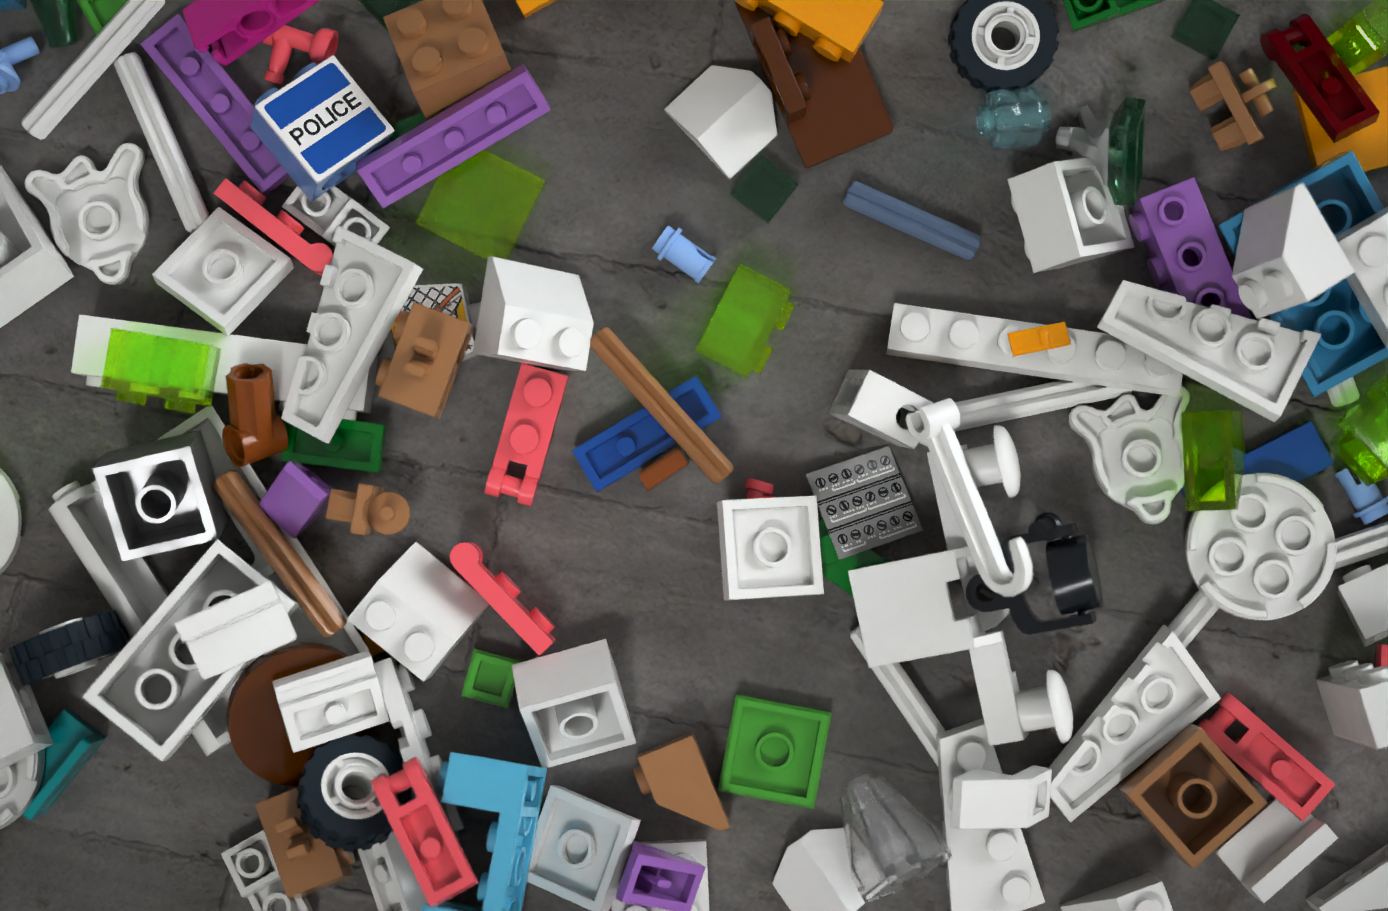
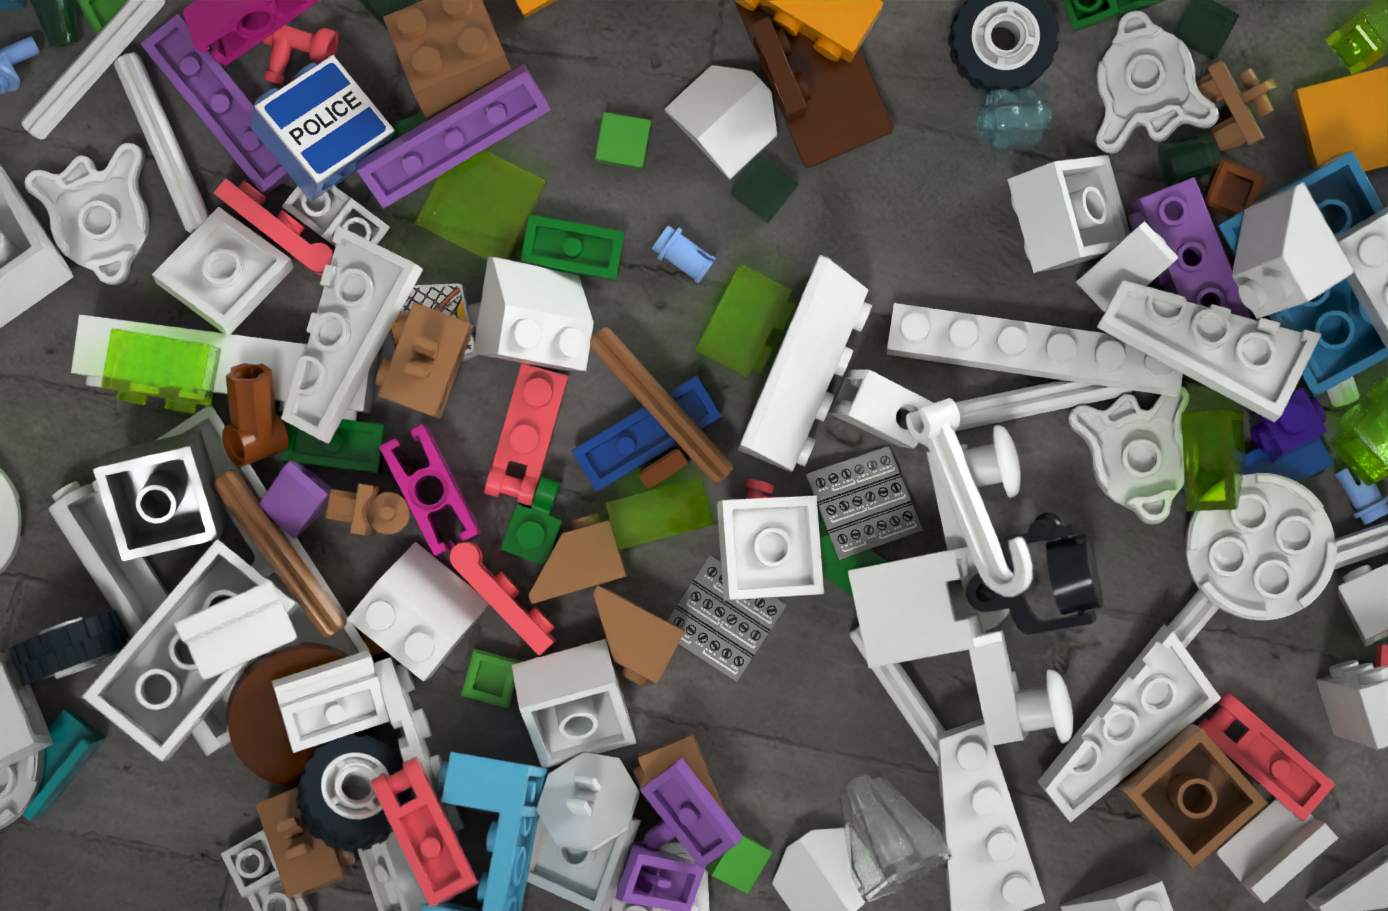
bright green tile [718,694,832,809] -> none
sand blue axle [843,181,981,260] -> none
white slope [947,765,1052,830] -> none
light orange piece [1007,321,1071,357] -> none
clear green piece [1056,97,1146,207] -> none
dark red plate [1260,14,1380,143] -> none
none -> dark pink piece [379,424,483,556]
none -> green plate [500,476,564,566]
none -> green plate [520,214,625,282]
none -> medium nougat slope [529,513,628,604]
none -> white piece [536,752,640,852]
none -> medium nougat slope [593,584,685,686]
none -> bright green tile [595,112,651,170]
none -> clear neon green slope [606,478,713,551]
none -> medium lavender plate [640,757,743,869]
none -> light grey sticker [668,555,787,682]
none -> bright green tile [705,832,773,894]
none -> white slope [738,255,872,472]
none -> white slope [1076,221,1178,313]
none -> white tile [1096,11,1219,154]
none -> clear green brick [1158,131,1221,187]
none -> dark orange tile [1203,159,1267,217]
none -> dark purple brick [1248,387,1327,463]

